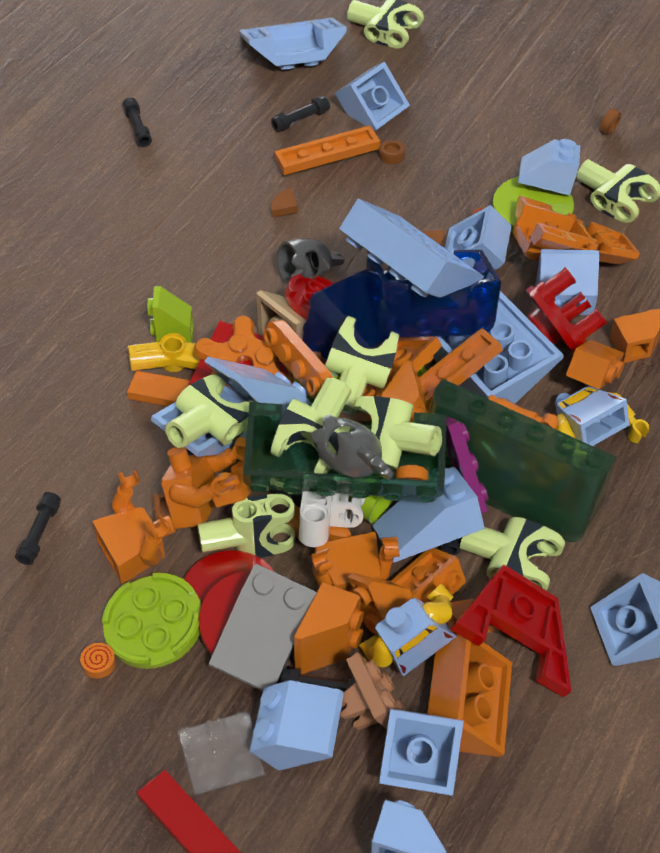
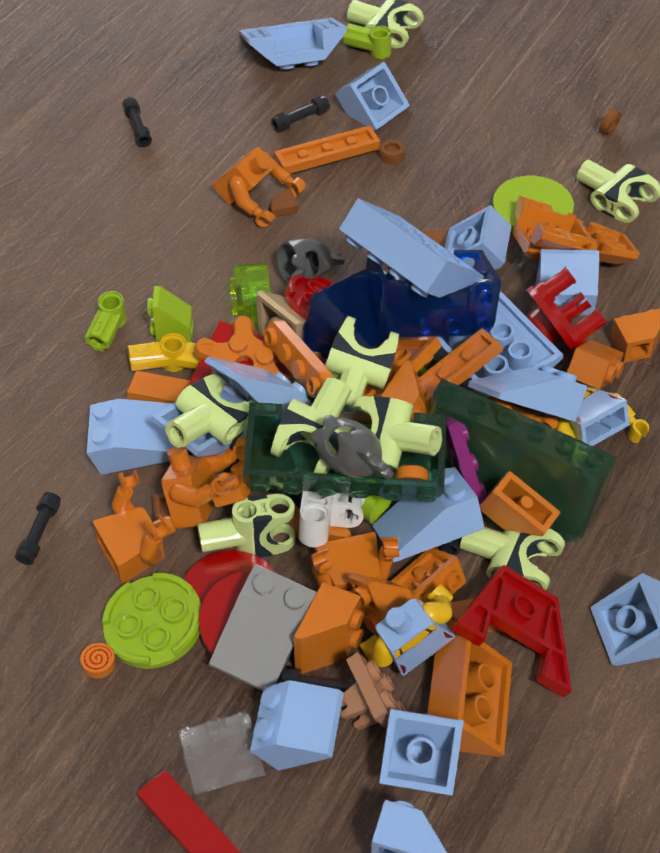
light blue slope [518,139,580,195] -> none
none -> lime piece [84,291,127,351]
none -> light blue slope [87,399,189,475]
none -> orange torso [212,147,306,228]
none -> clear neon green brick [229,263,271,325]
none -> lime piece [343,24,392,59]
none -> light blue slope [468,365,587,422]
none -> orange slope [480,470,561,537]

